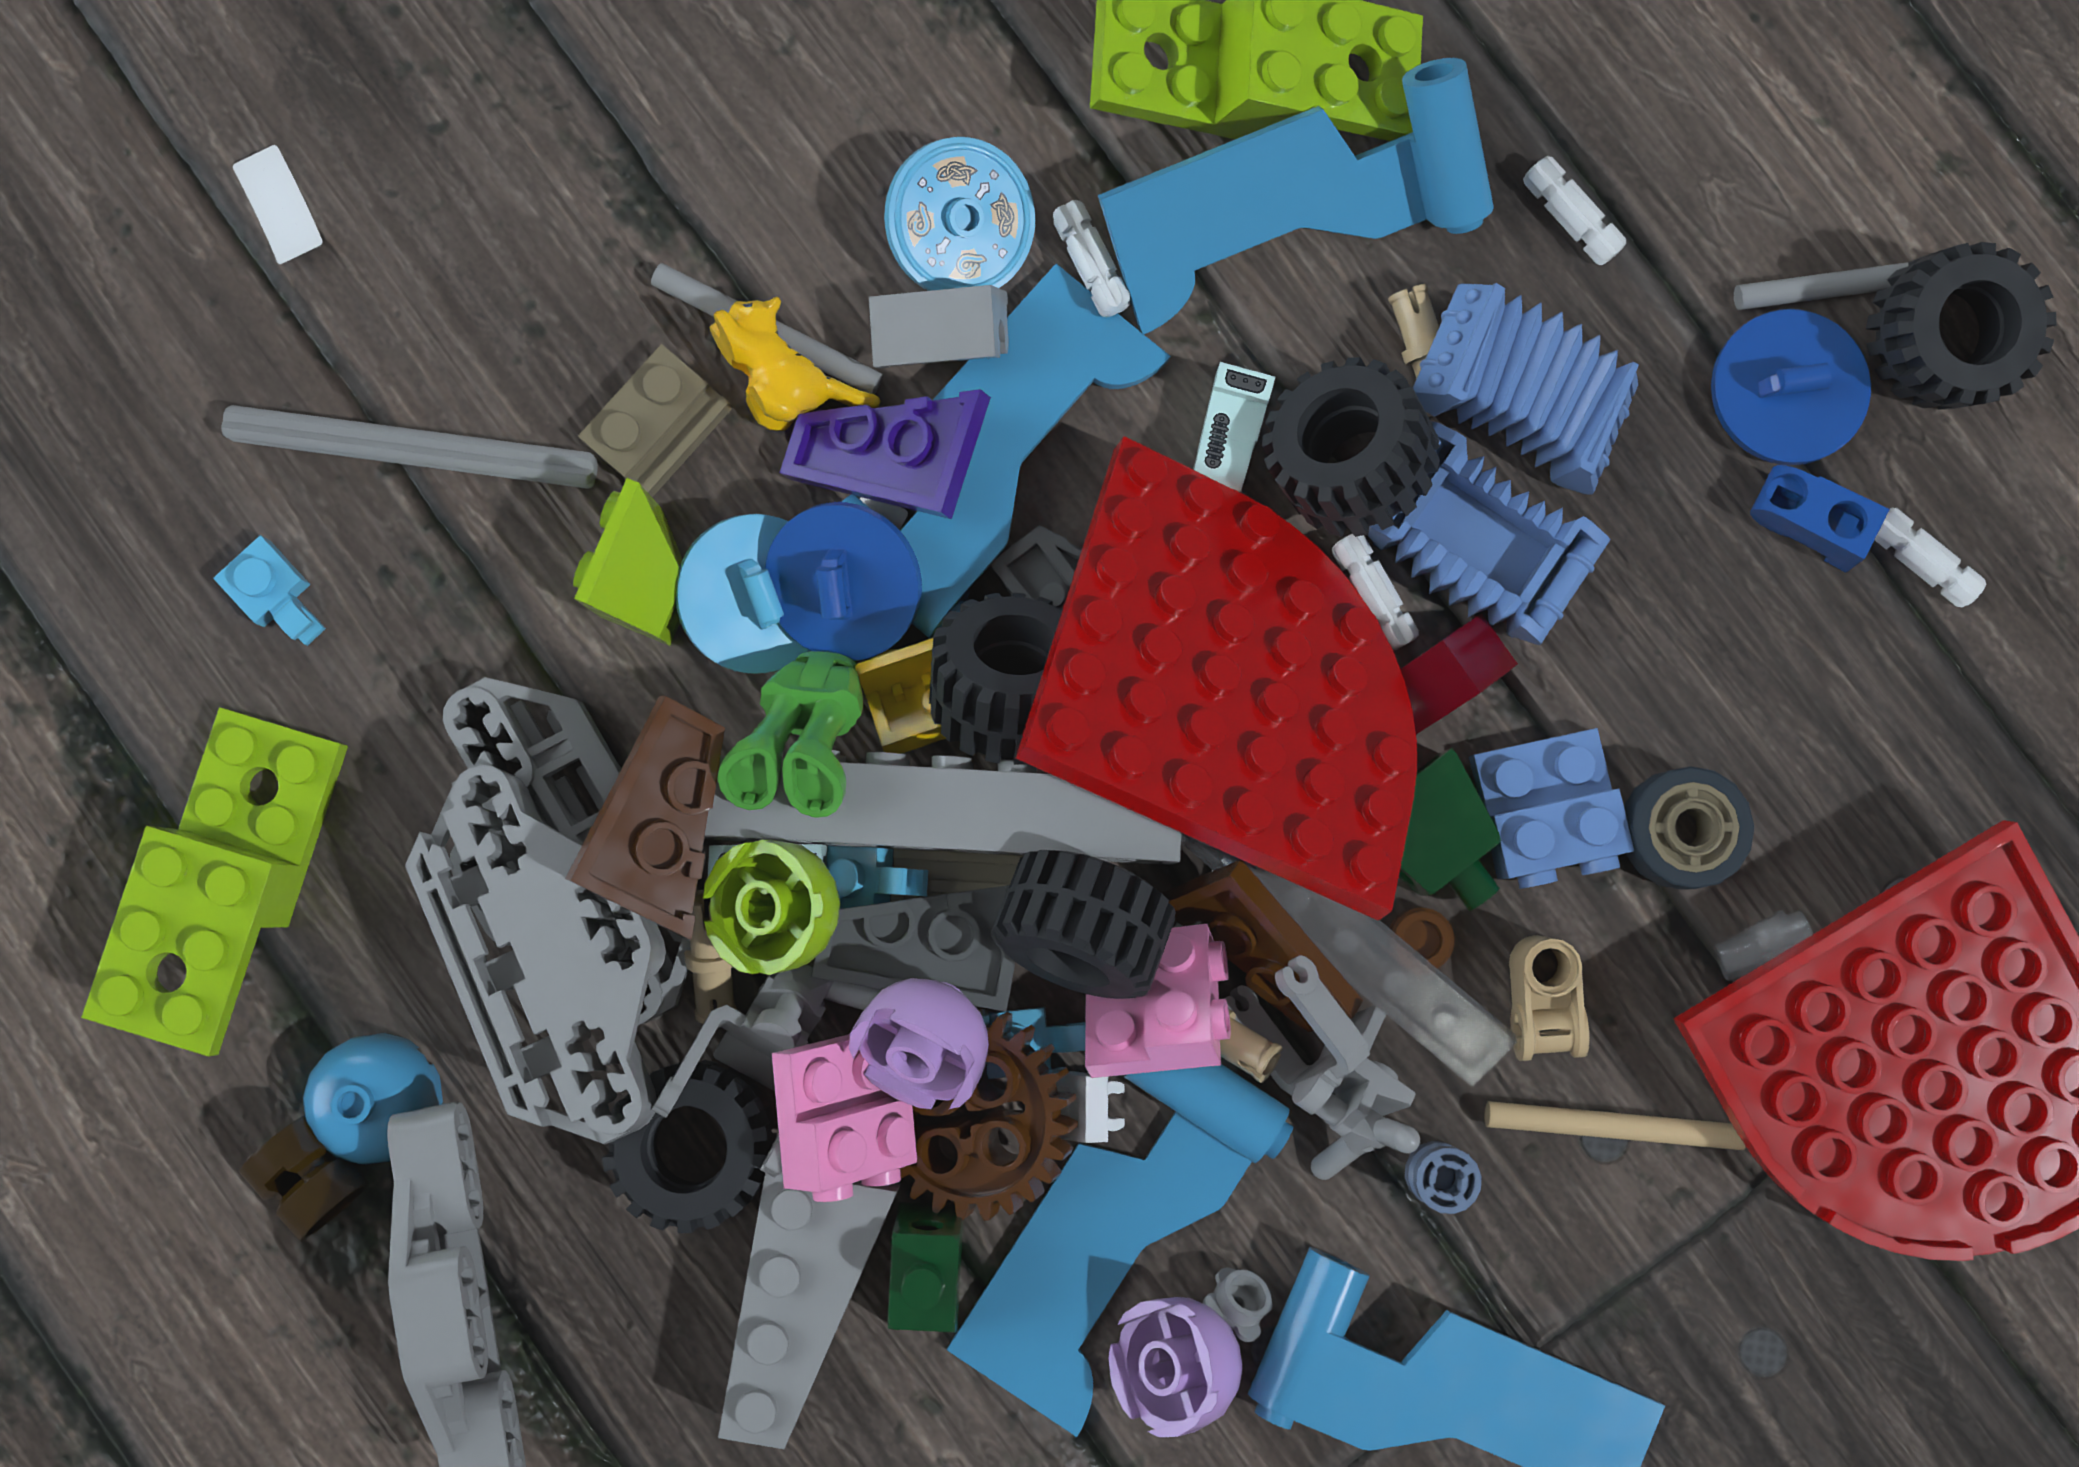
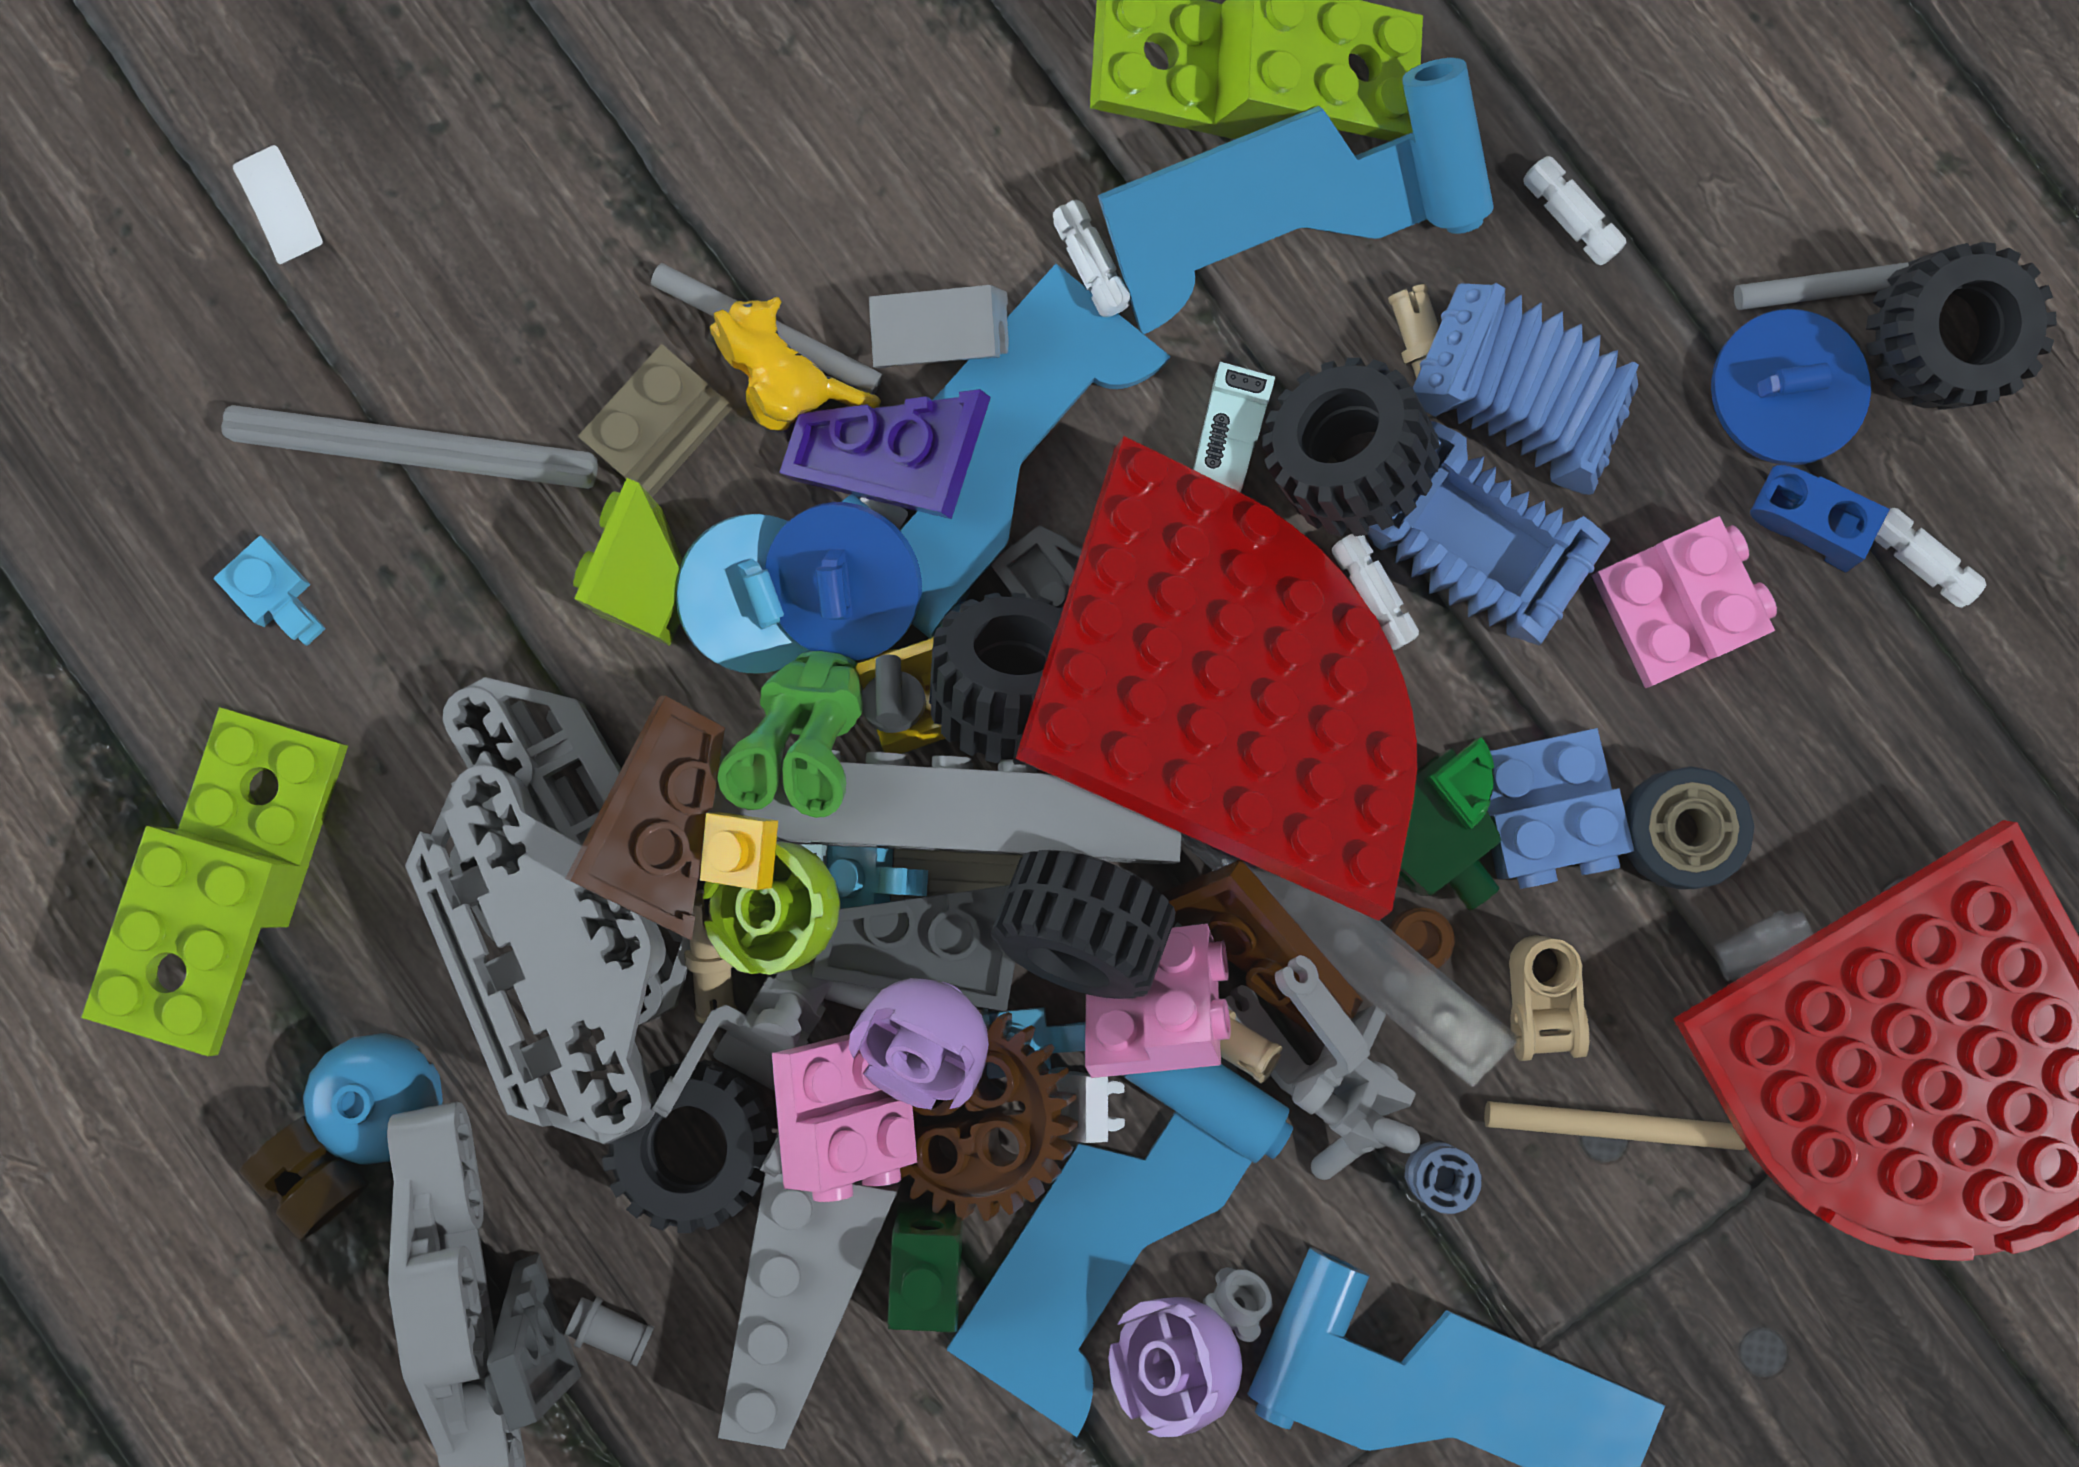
medium azure shield [884,137,1035,291] -> none
dark red slope [1400,613,1518,735] -> none
none -> dark grey wing [485,1253,581,1432]
none -> light grey pin [565,1296,654,1367]
none -> yellow plate [700,812,778,890]
none -> dark grey plate [862,655,926,733]
none -> green tile [1426,737,1494,830]
none -> bright pink plate [1591,516,1777,688]

